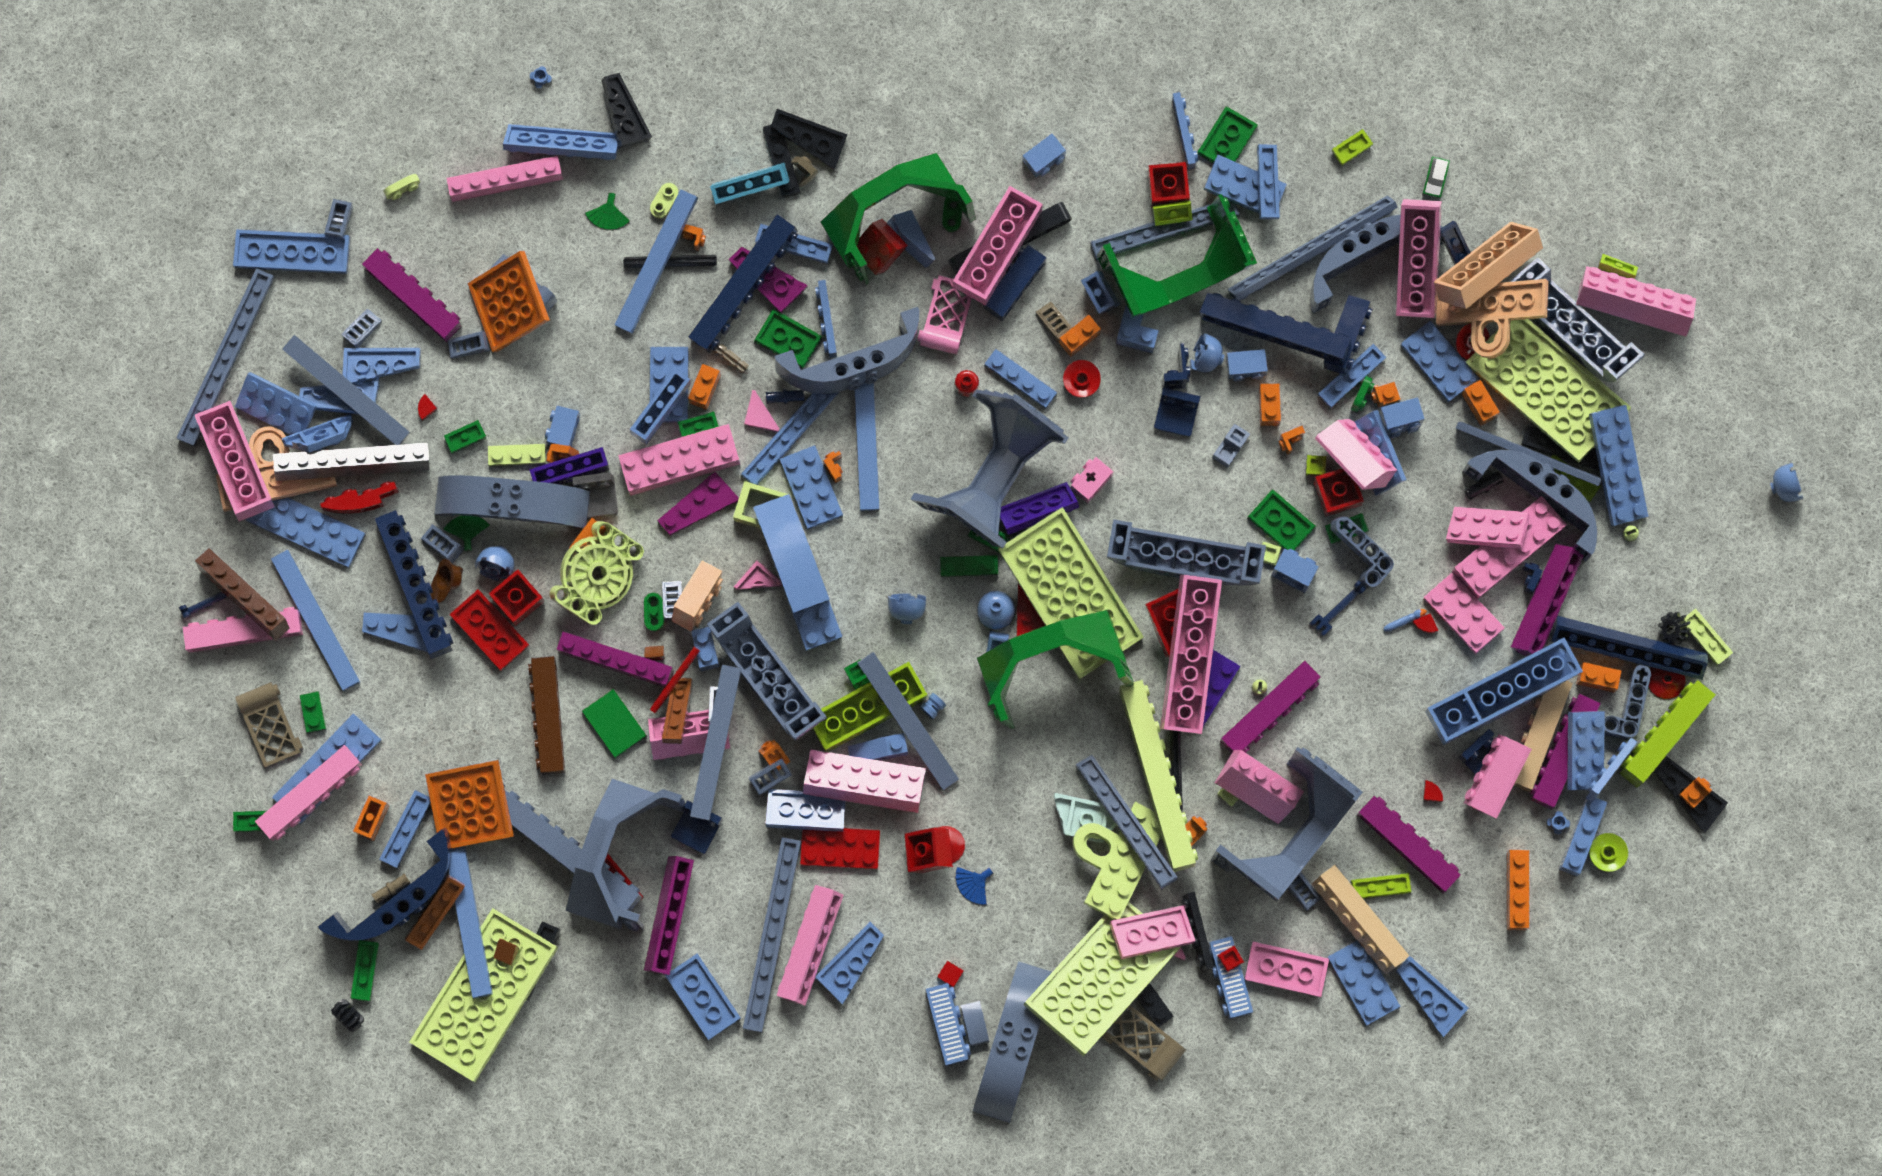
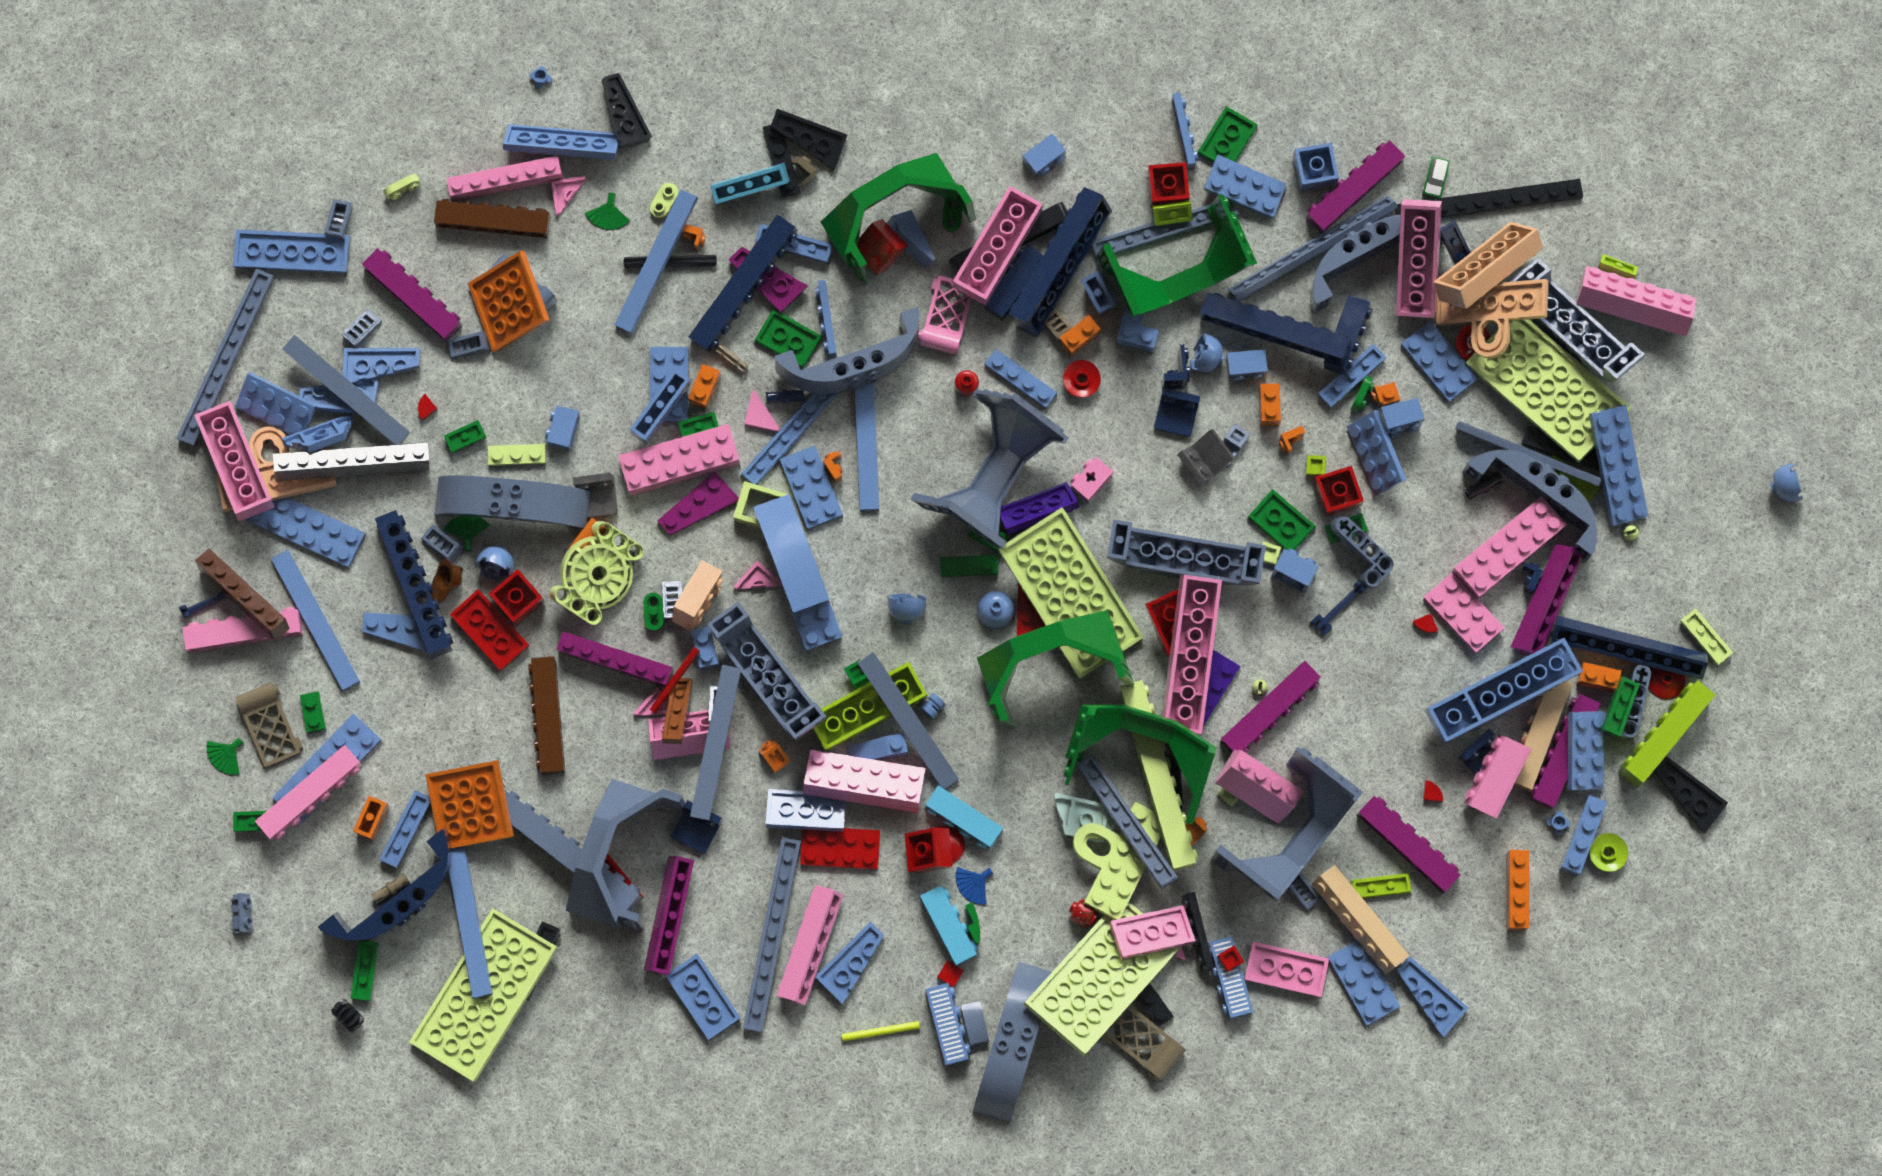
red slope [320,481,399,514] -> none
dark orange plate [405,875,465,950] -> none
dark orange slope [493,938,519,965] -> none
dark purple brick [529,447,610,485] -> none
orange bracket [546,443,579,463] -> none
green tile [582,689,647,758] -> none
dark orange slope [644,645,665,661] -> none
sand blue slope [748,758,792,795] -> none
medium blue slope [986,631,1009,652] -> none
medium blue plate [1257,144,1280,220] -> none
bright pink slope [1315,419,1397,490] -> none
lime plate [1331,129,1373,166] -> none
medium blue piece [1383,609,1427,632] -> none
bright pink plate [1446,507,1530,549] -> none
orange brick [1462,380,1500,426] -> none
medium blue plate [1586,738,1637,802] -> none
black gear [1658,611,1692,644] -> none
orange bracket [1679,777,1712,809] -> none
none -> green hand [206,737,244,775]
none -> sand blue hinge [231,893,253,934]
none -> reddish brown brick [434,199,551,238]
none -> bright pink tile [551,176,586,216]
none -> bright pink tile [633,687,669,716]
none -> neon yellow bar [842,1021,920,1042]
none -> medium azure brick [920,885,978,966]
none -> medium azure brick [925,786,1003,850]
none -> green slope [965,902,980,945]
none -> dark blue brick [1009,187,1112,337]
none -> green panel [1063,705,1217,824]
none -> red head [1069,899,1099,928]
none -> flat silver bracket [1177,429,1235,485]
none -> medium blue brick [1293,142,1339,191]
none -> magenta brick [1306,140,1405,234]
none -> black plate [1394,179,1583,218]
none -> green plate [1601,677,1640,738]

